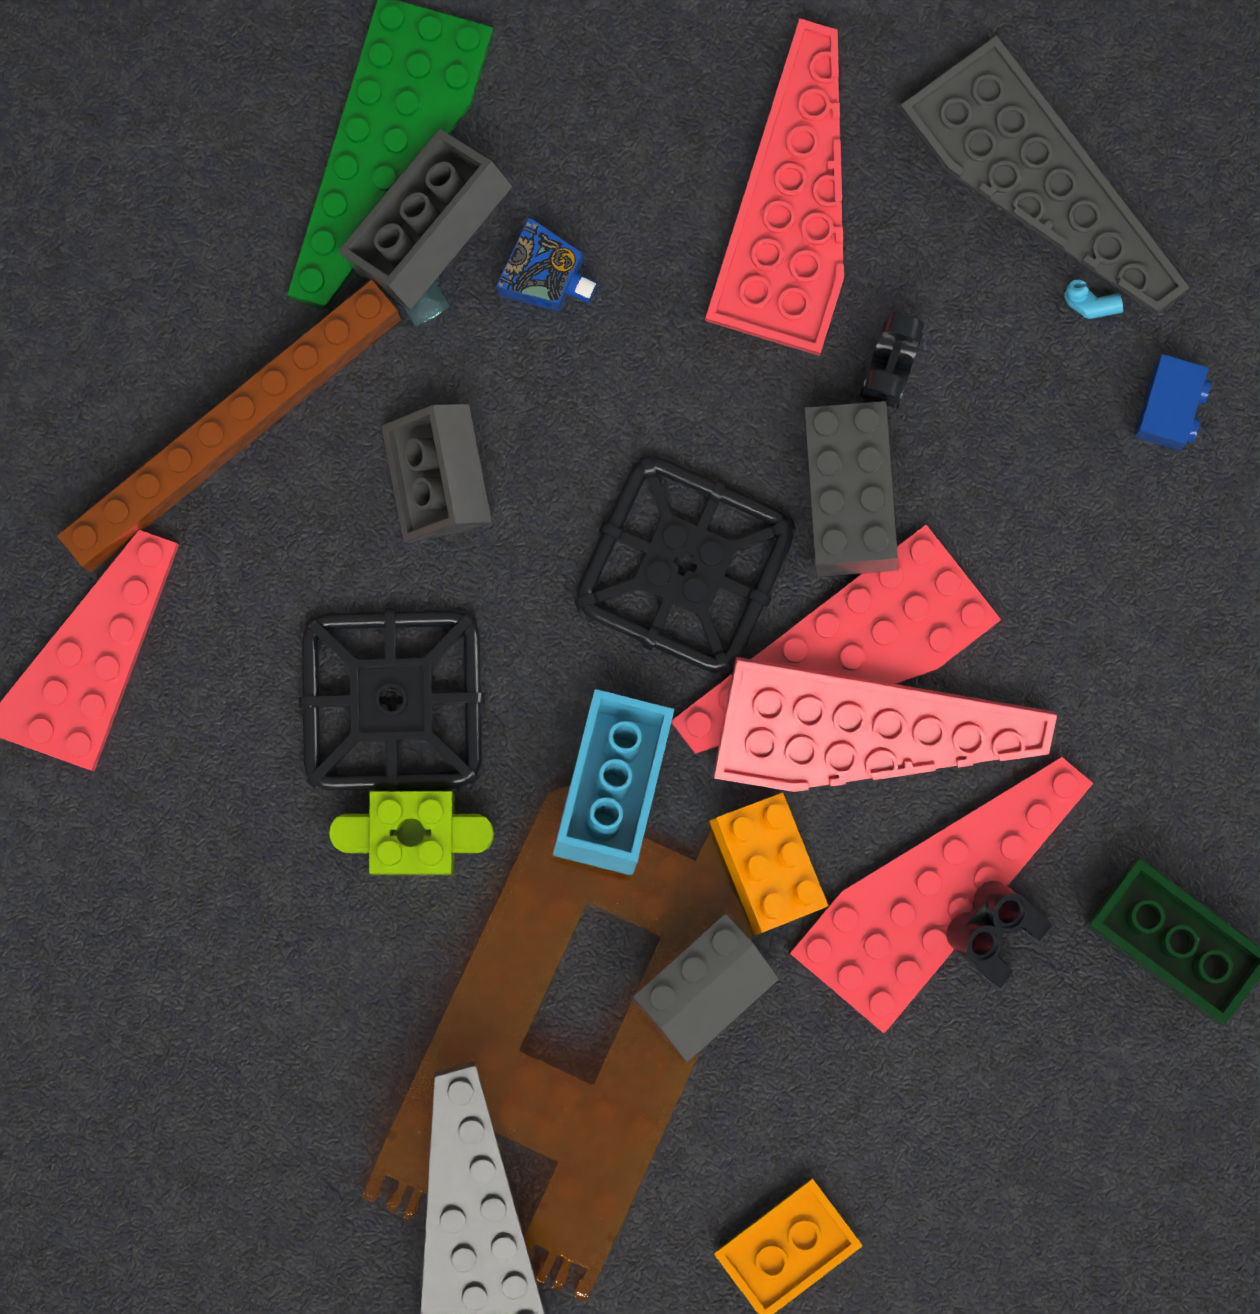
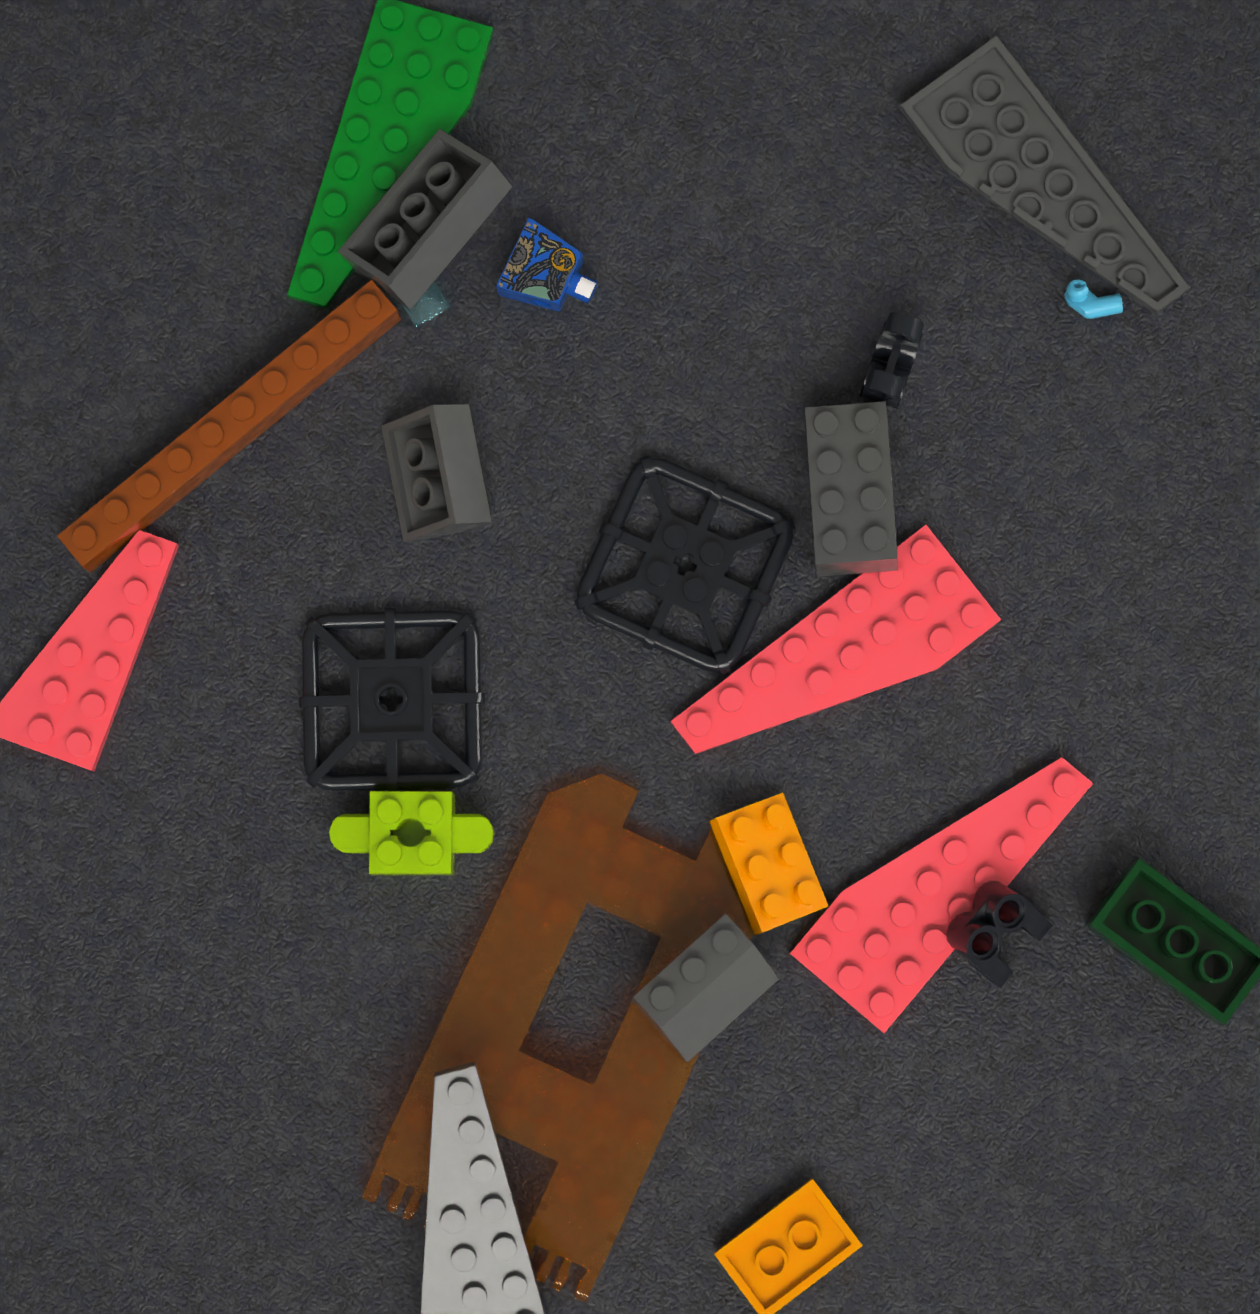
medium azure brick [552,689,674,876] -> none
coral wing [705,18,844,356] -> none
coral wing [713,657,1057,792] -> none
blue brick [1134,354,1212,451] -> none

